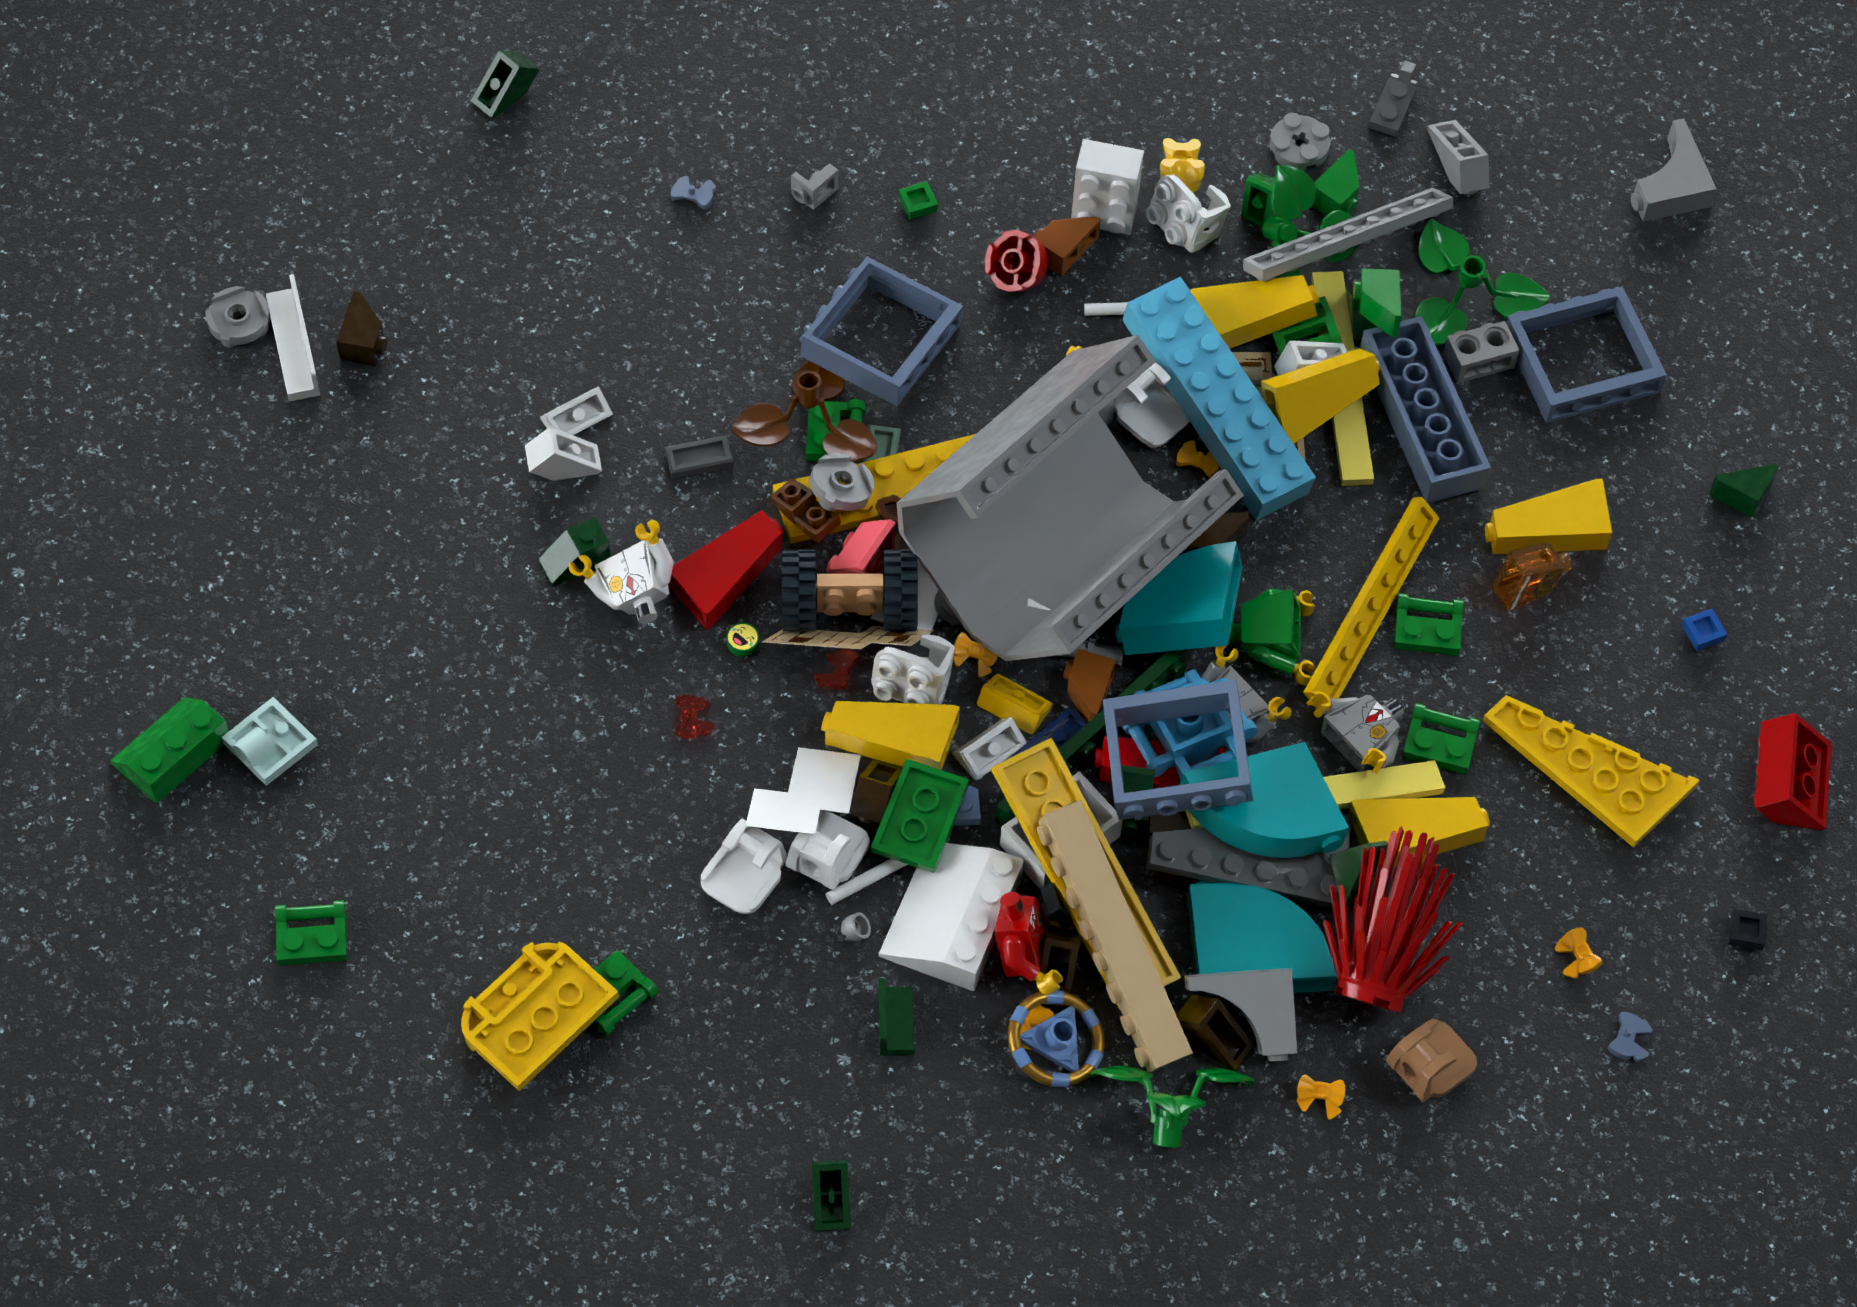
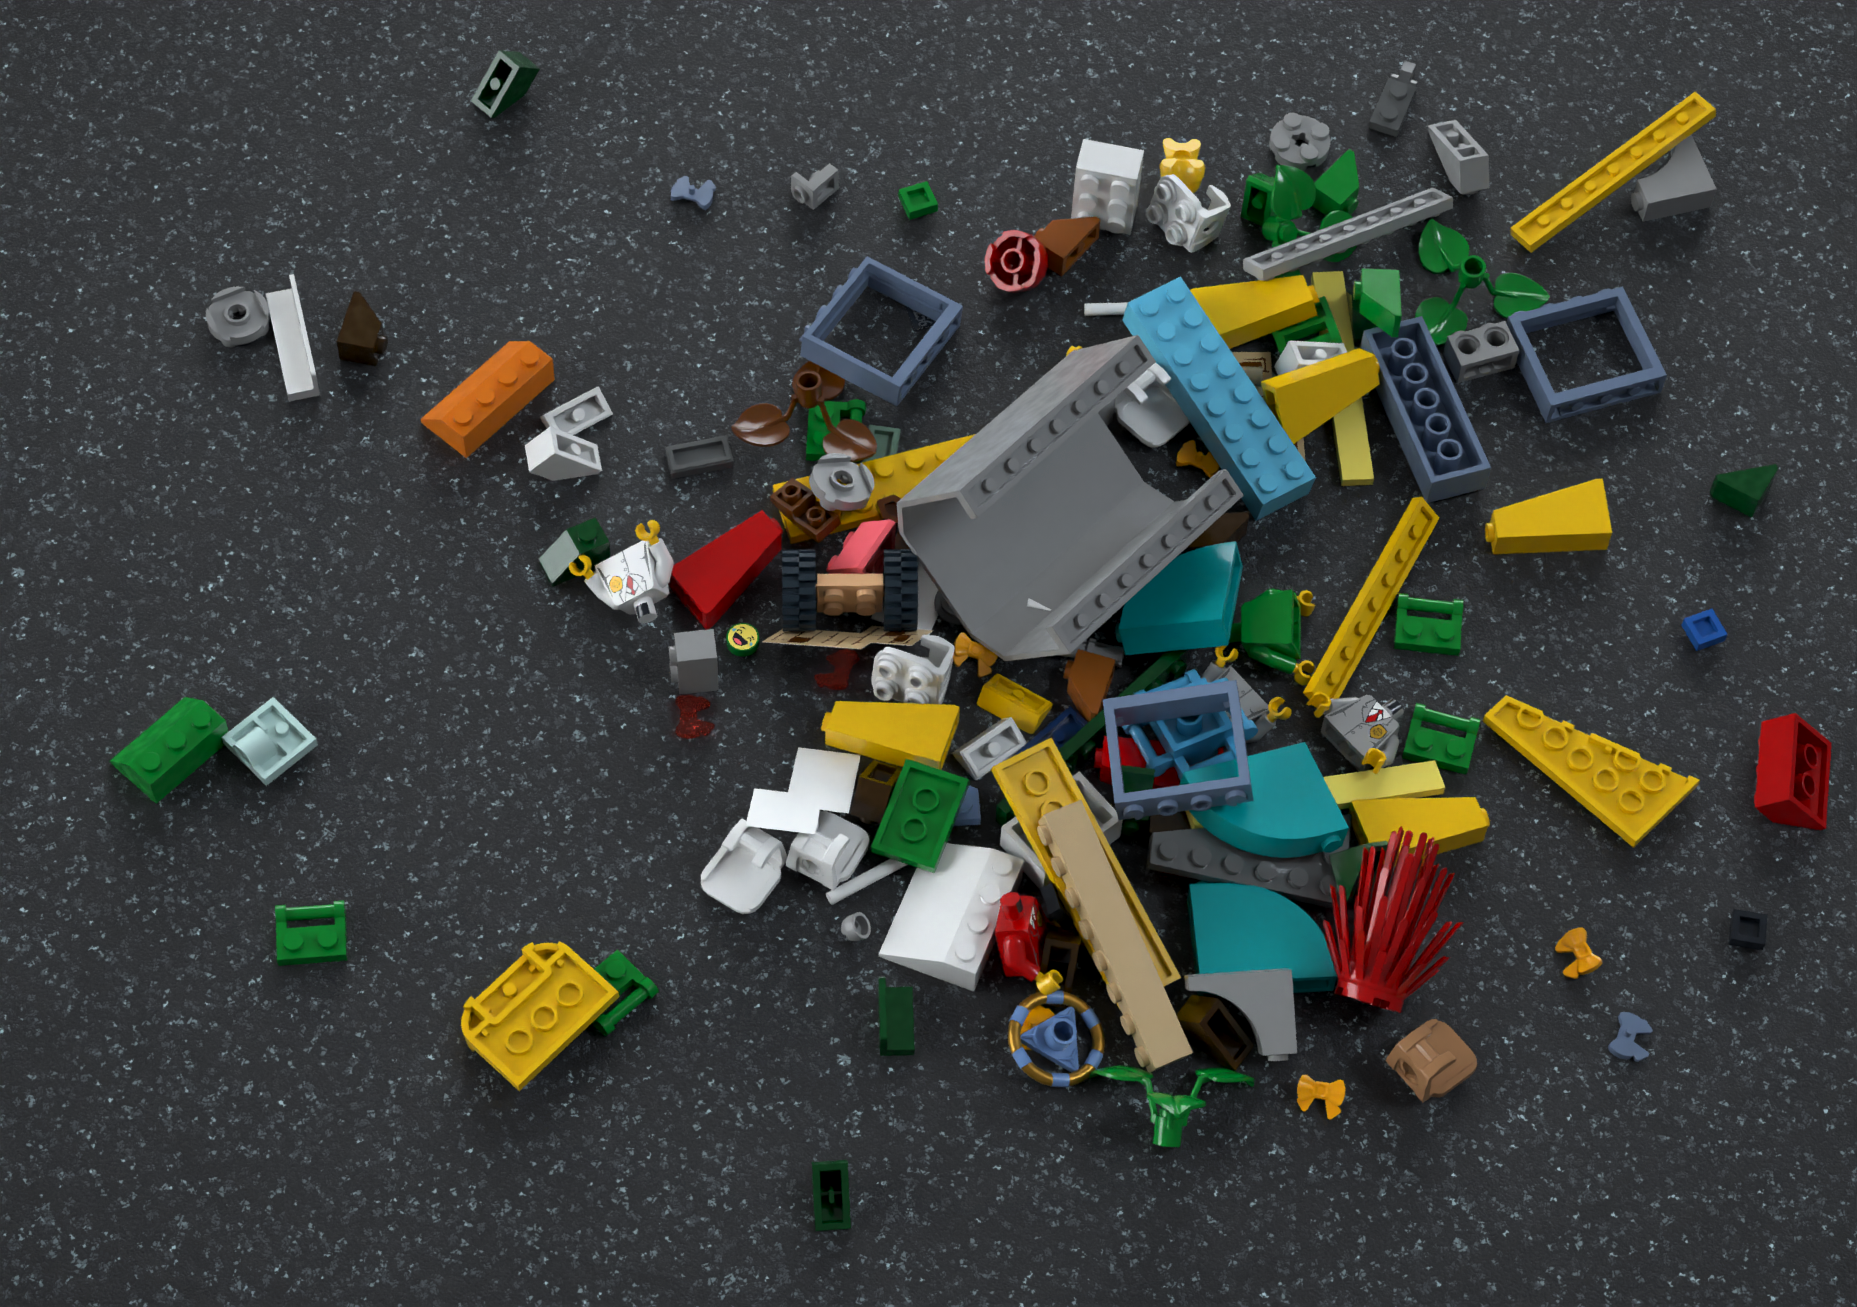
clear orange torso [1492,542,1572,612] -> none
none -> orange slope [421,341,555,458]
none -> light grey brick [668,629,719,694]
none -> yellow plate [1510,92,1716,253]

